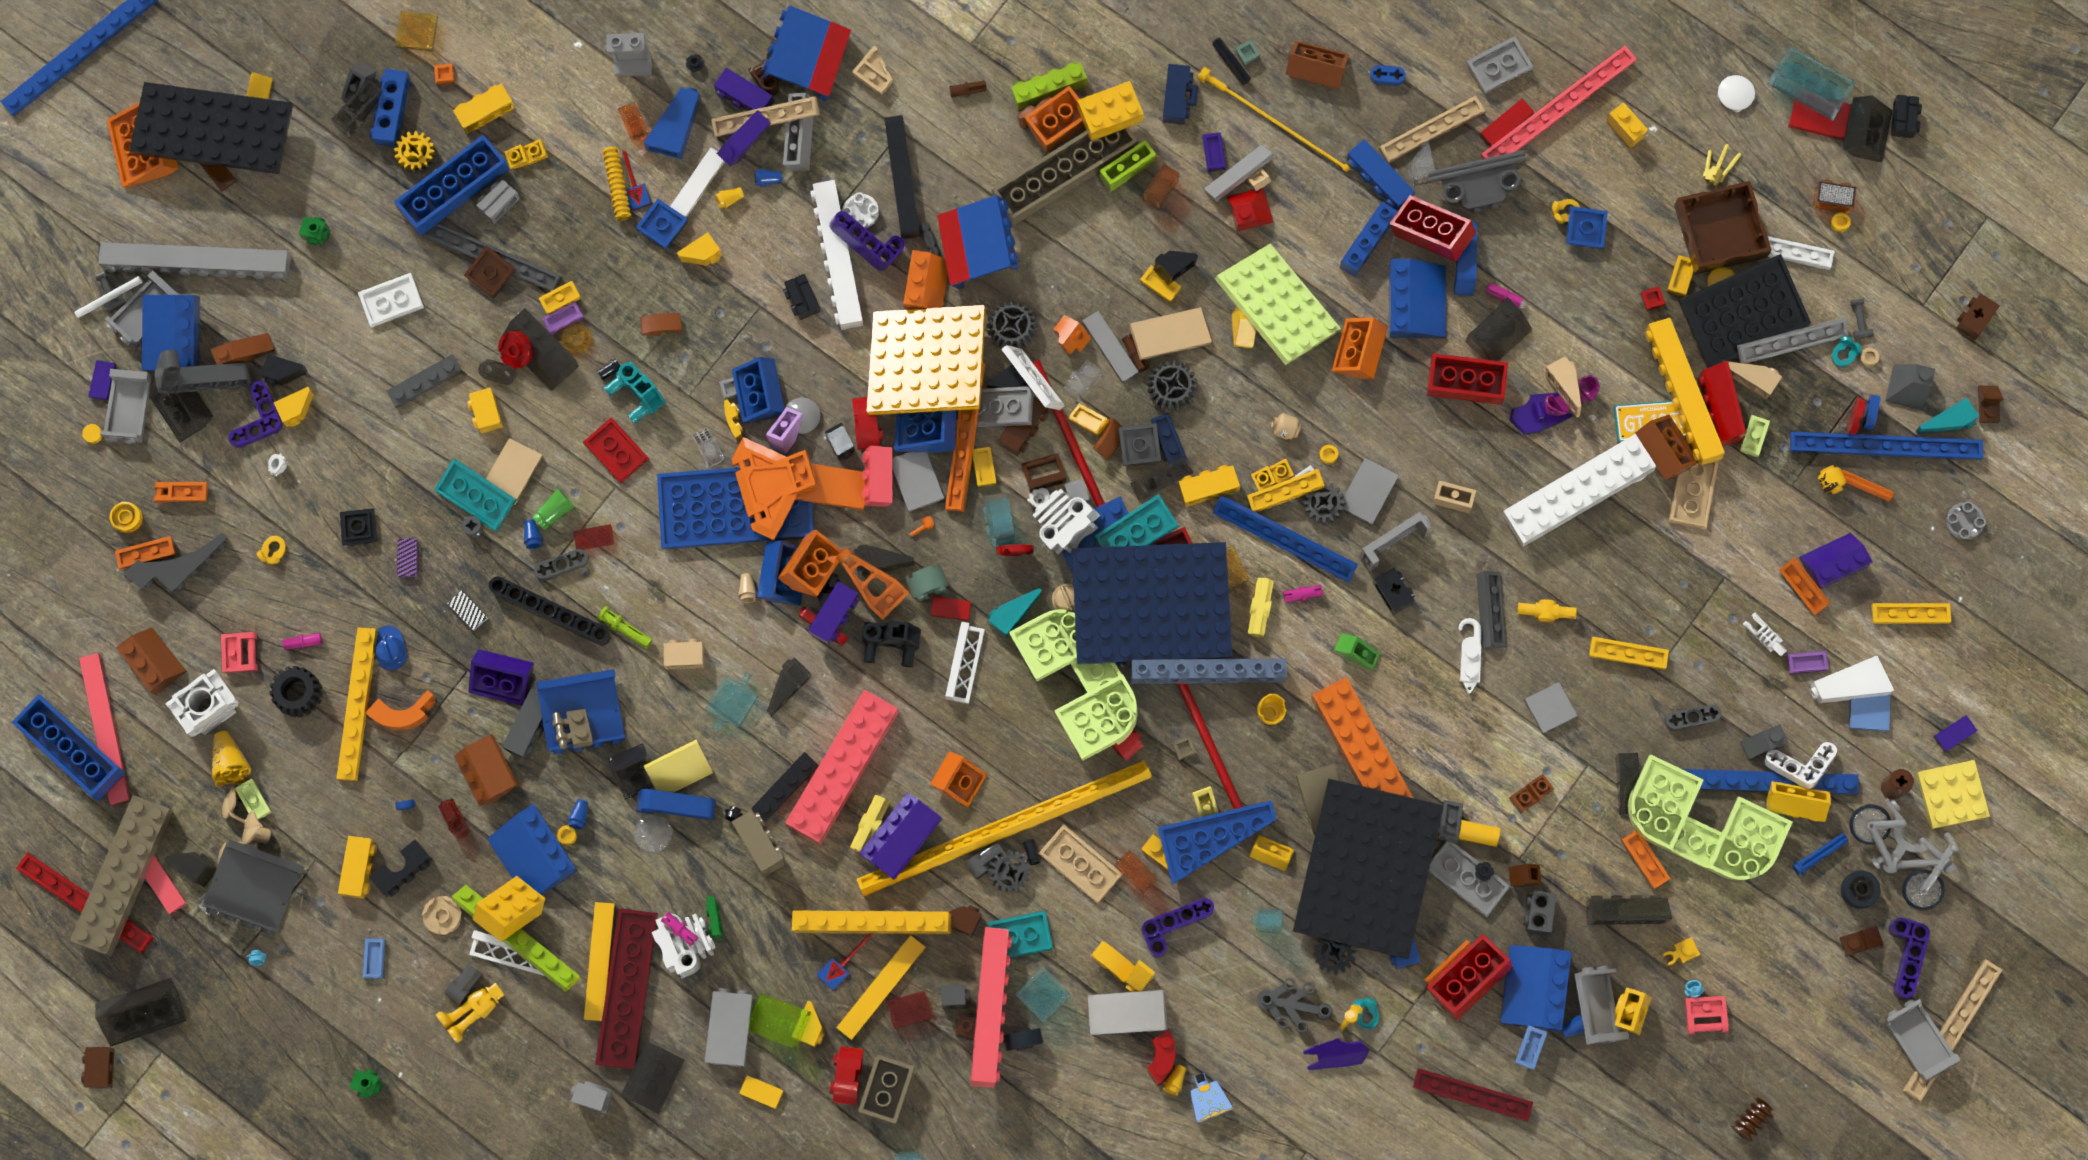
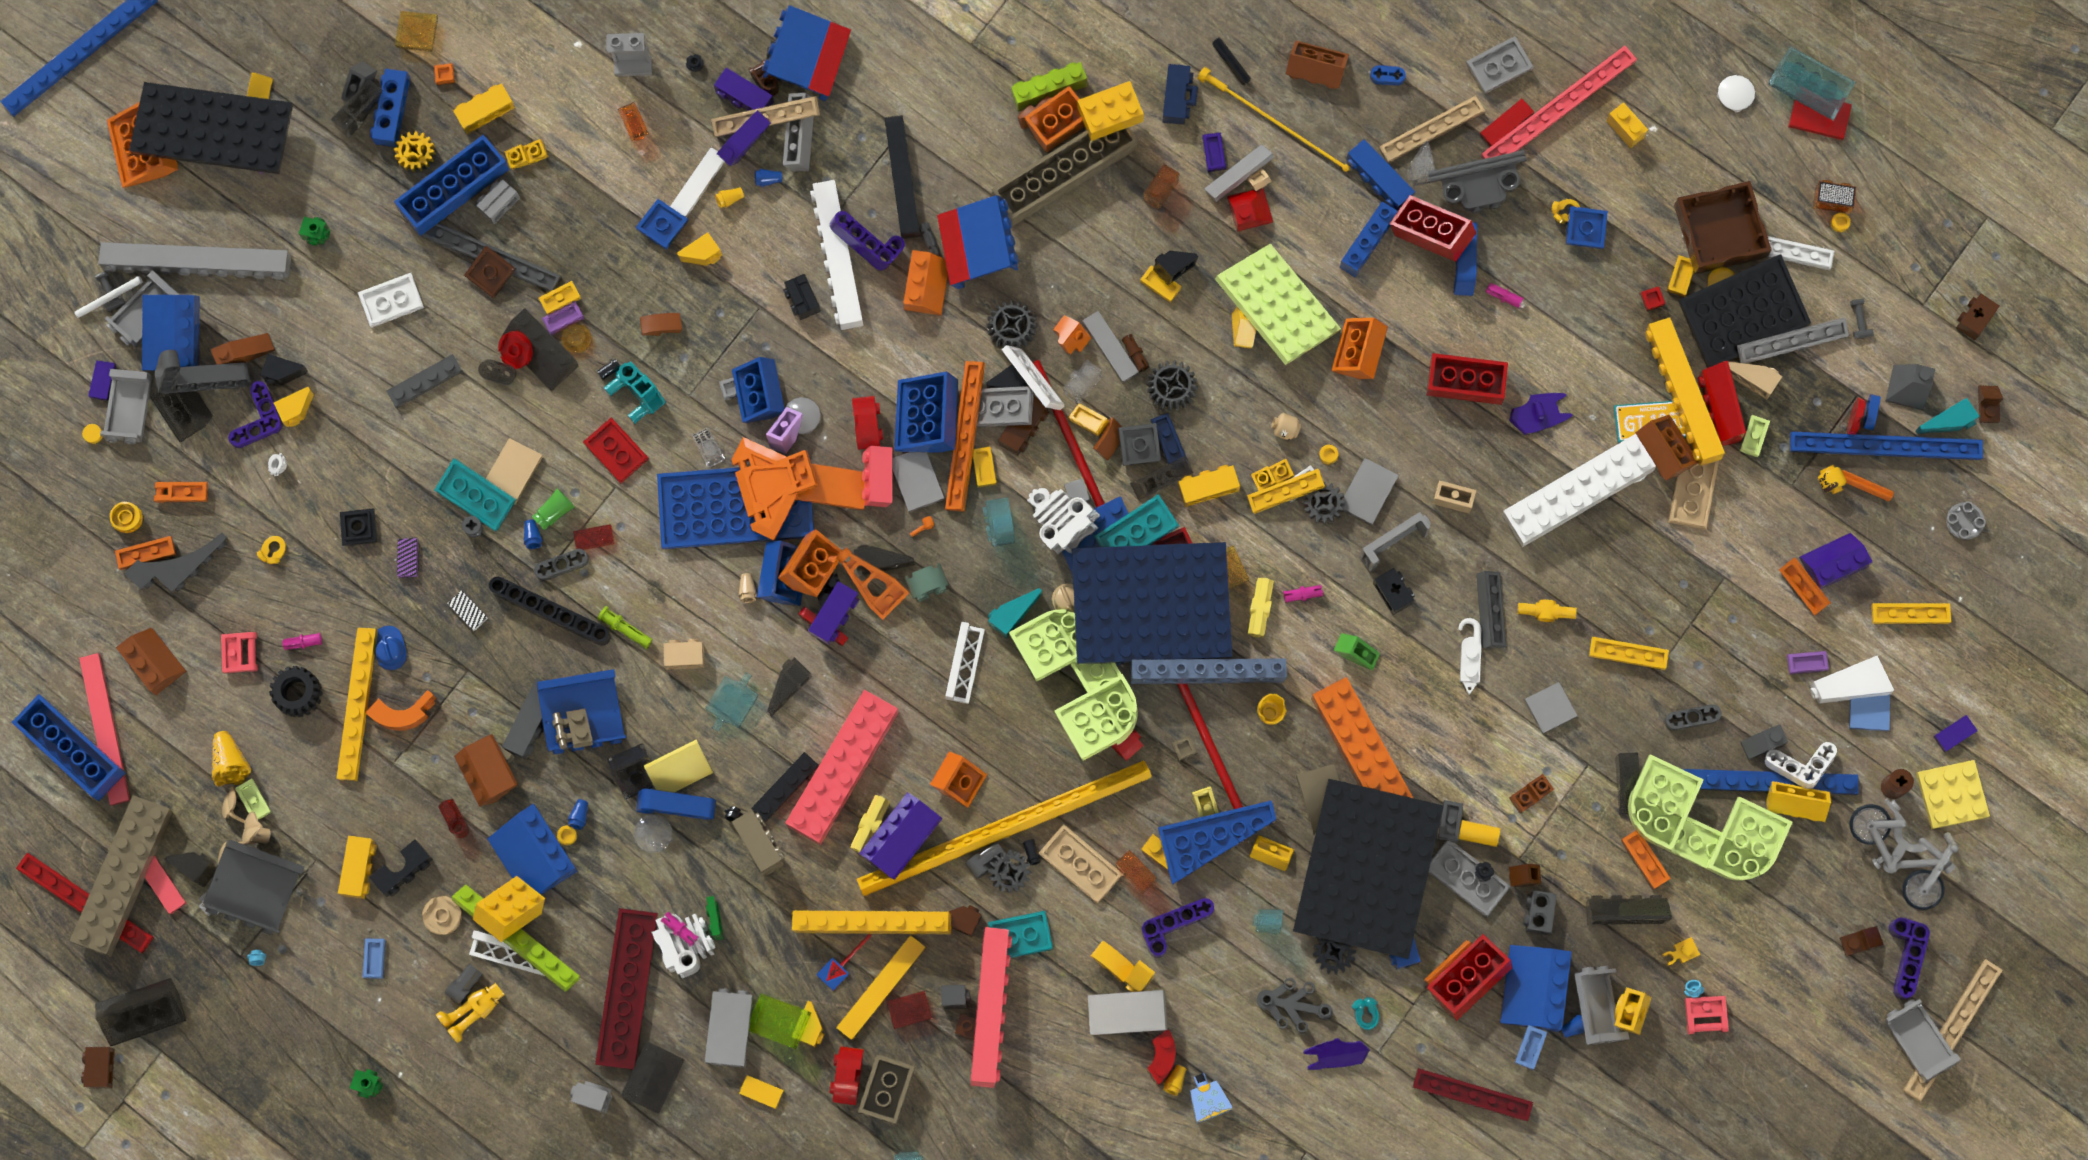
white piece [165,669,239,737] -> none
reddish brown tile [200,163,237,192] -> none
blue tile [395,800,415,811] -> none
yellow brick [467,387,503,434] -> none
dark purple slope [468,649,534,706] -> none
yellow tile [584,902,615,1021] -> none
yellow piece [602,146,632,221] -> none
piece [622,150,651,211] -> none
blue slope [644,87,701,159] -> none
yellow slope [724,399,744,442] -> none
slope [825,422,855,460] -> none
white dish [842,192,879,229] -> none
tan wing [852,46,893,96] -> none
black piece [862,620,921,667] -> none
plate [867,305,986,415] -> none
red tile [931,596,971,621] -> none
reddish brown axle [949,81,987,98] -> none
red tile [996,544,1034,556] -> none
black wheel [1004,1028,1043,1051] -> none
clear light blue brick [1015,967,1071,1025] -> none
reddish brown tile [1021,453,1066,493] -> none
lime brick [1100,140,1156,192] -> none
tan tile [1129,307,1212,360] -> none
blue plate [1213,495,1358,582] -> none
sand green plate [1235,40,1260,65] -> none
yellow piece [1339,1004,1363,1031] -> none
blue slope [1389,259,1446,339] -> none
clear smoke slope [1465,298,1532,361] -> none
tan slope [1545,356,1581,417] -> none
magenta piece [1545,375,1600,416] -> none
light yellow plant [1703,144,1741,186] -> none
reddish brown piece [1731,1097,1774,1142] -> none
white hinge [1743,613,1787,656] -> none
blue axle [1792,833,1848,875] -> none
teal piece [1831,336,1862,367] -> none
wheel [1840,870,1881,909] -> none
clear smoke slope [1843,95,1893,162] -> none
tan tile [1859,348,1880,368] -> none
black brick [1891,95,1922,138] -> none

